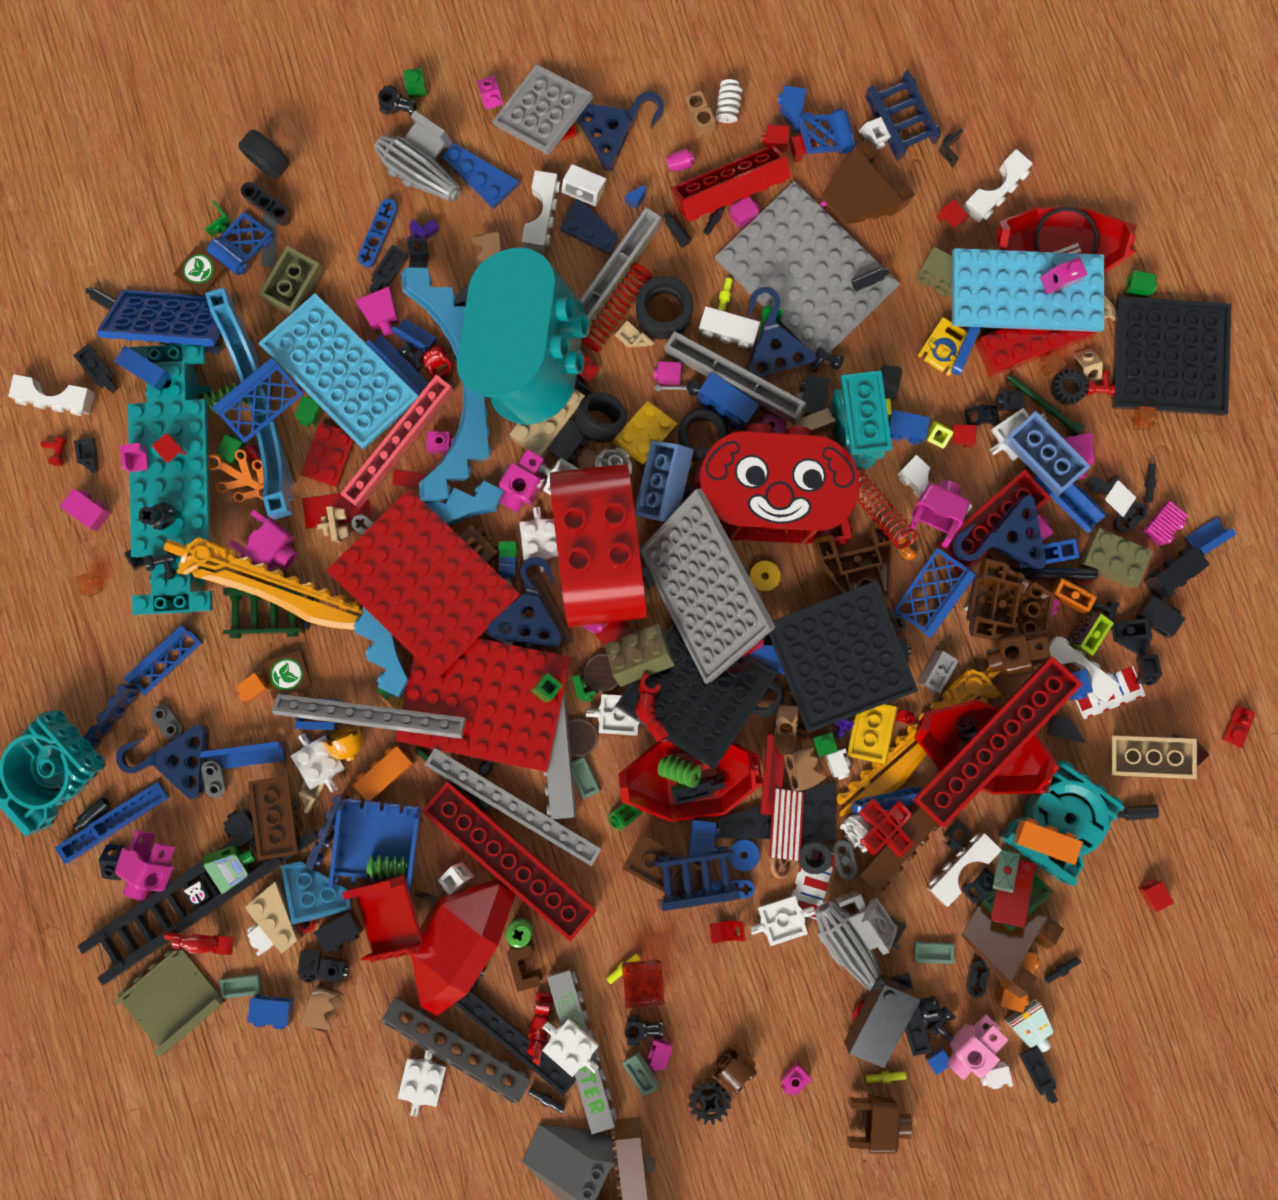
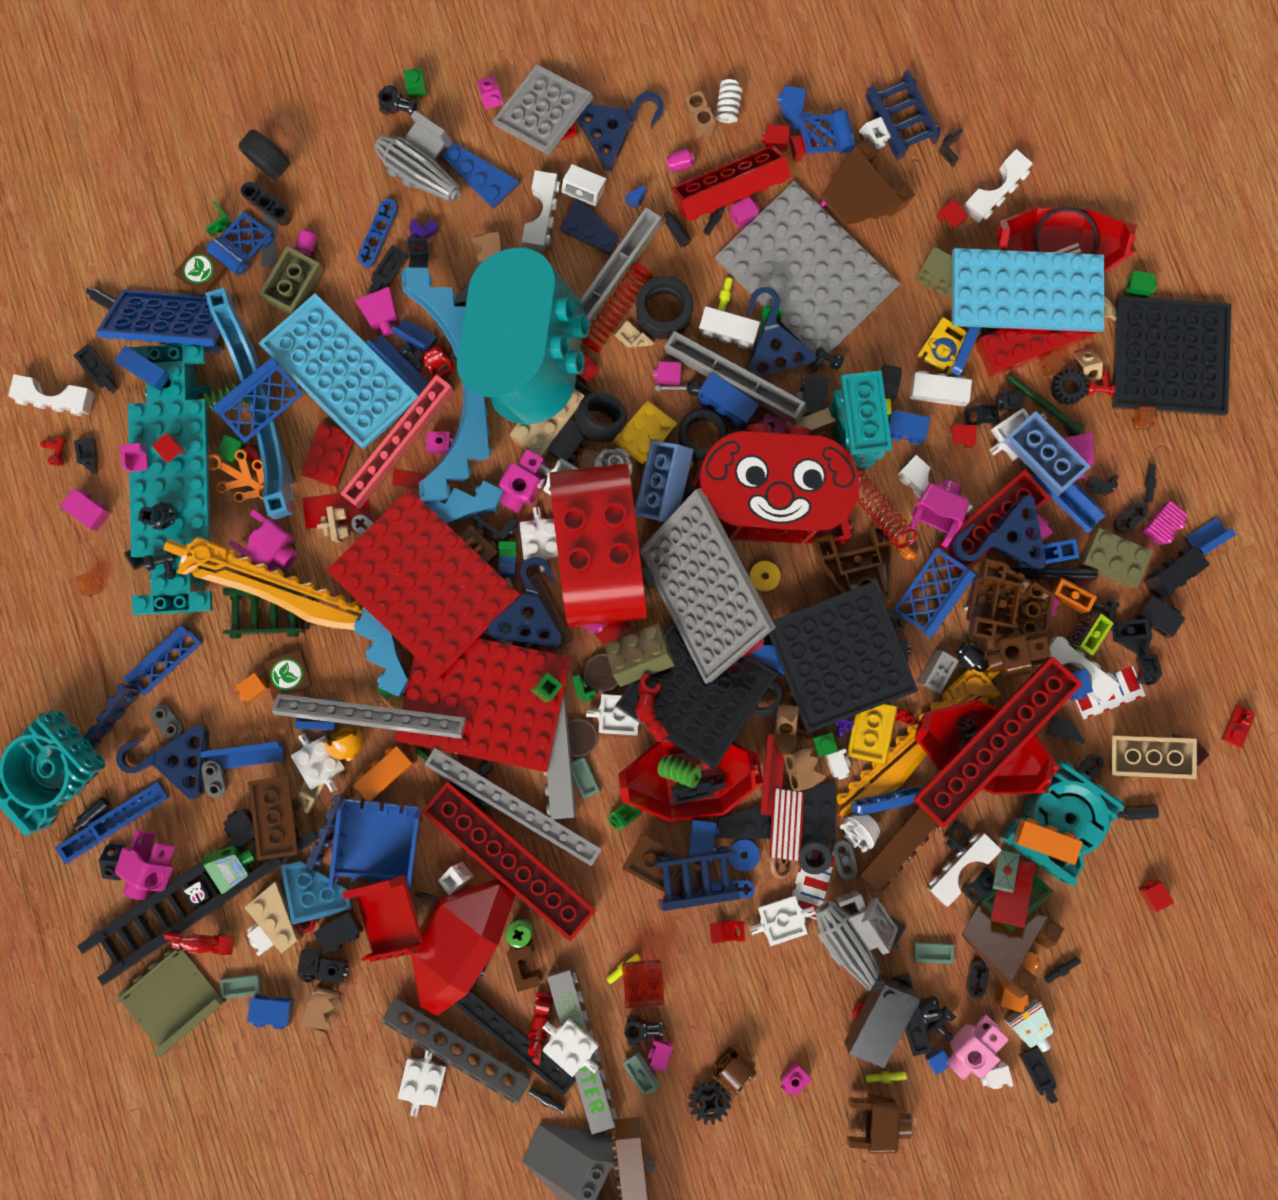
green brick [294,396,323,428] -> none
bright green piece [366,855,409,881] -> none
black cylinder [851,267,890,292] -> none
red plate [858,798,914,857] -> none
neon yellow plate [926,420,954,449] -> none
dark pink torso [1040,257,1087,295] -> none
white sticker [1105,480,1136,516] -> none
none -> dark pink brick [295,229,318,258]
none -> black bracket [473,514,519,542]
none -> white brick [909,371,972,406]
none -> black head [955,642,985,671]
none -> black beam [1075,754,1104,782]

